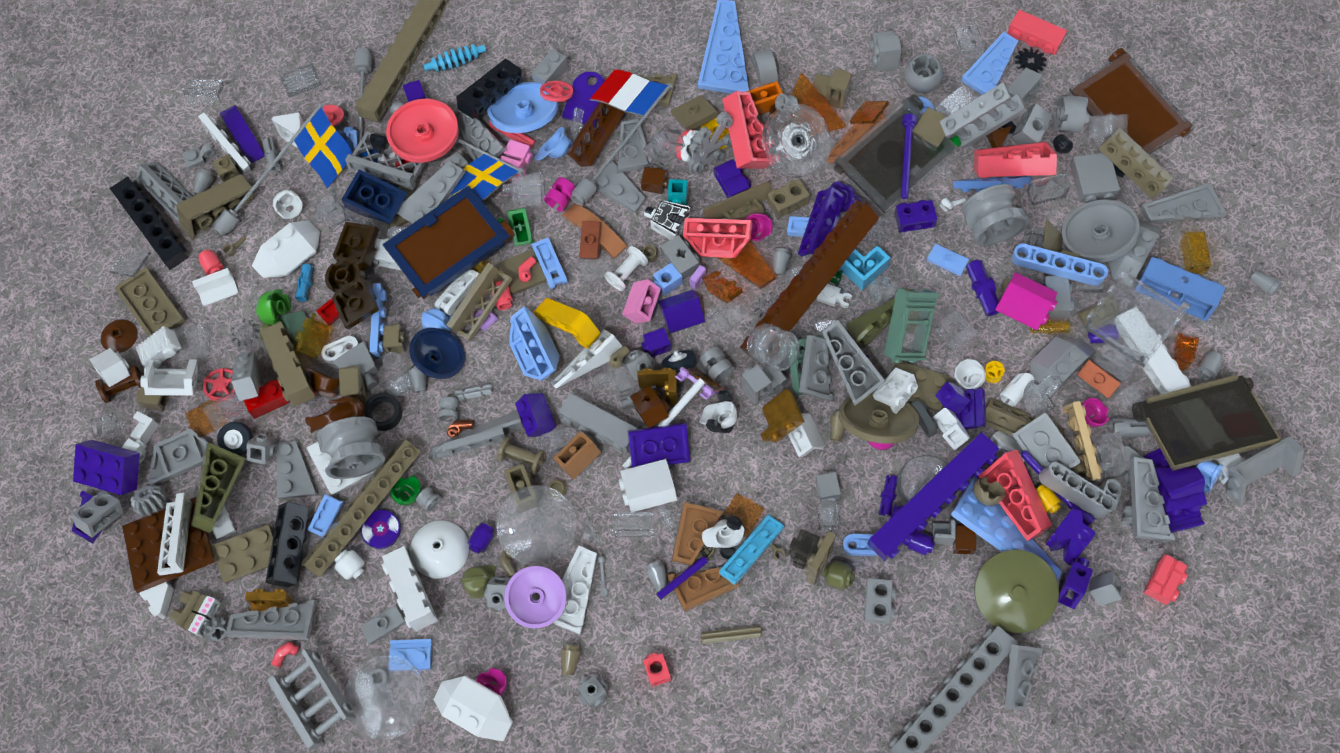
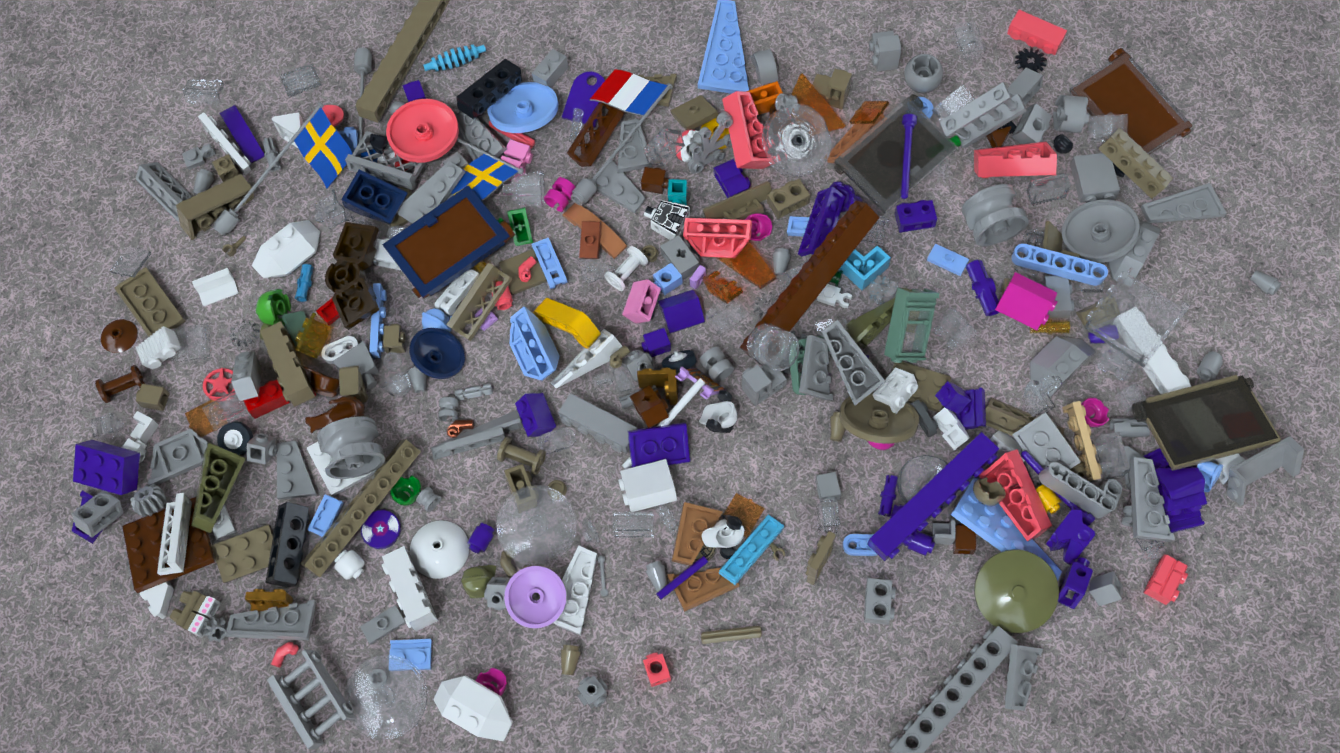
white brick [89,348,130,387] -> none
black brick [109,176,188,270] -> none
white panel [141,359,198,395] -> none
coral brick [198,249,224,275] -> none
white hair [273,190,303,219] -> none
black tyre [364,393,403,431] -> none
light blue piece [535,127,573,161] -> none
coral wheel [540,81,573,102] -> none
medium nougat brick [553,431,601,480] -> none
pearl gold bracket [760,389,805,443] -> none
white panel [788,413,826,457] -> none
clear smoke brick [788,529,820,569] -> none
olive head [823,560,855,590] -> none
dark tan piece [912,106,946,148] -> none
white hand [939,198,966,211] -> none
medium blue plate [953,176,1031,192] -> none
white hair [954,359,986,390] -> none
light blue wing [961,32,1018,95] -> none
yellow wheel [984,361,1005,383] -> none
white arm [1000,373,1034,407] -> none
plate [1077,359,1121,399] -> none
medium blue brick [1134,257,1226,322] -> none
clear orange piece [1173,333,1199,371] -> none
clear yellow brick [1180,231,1211,275] -> none

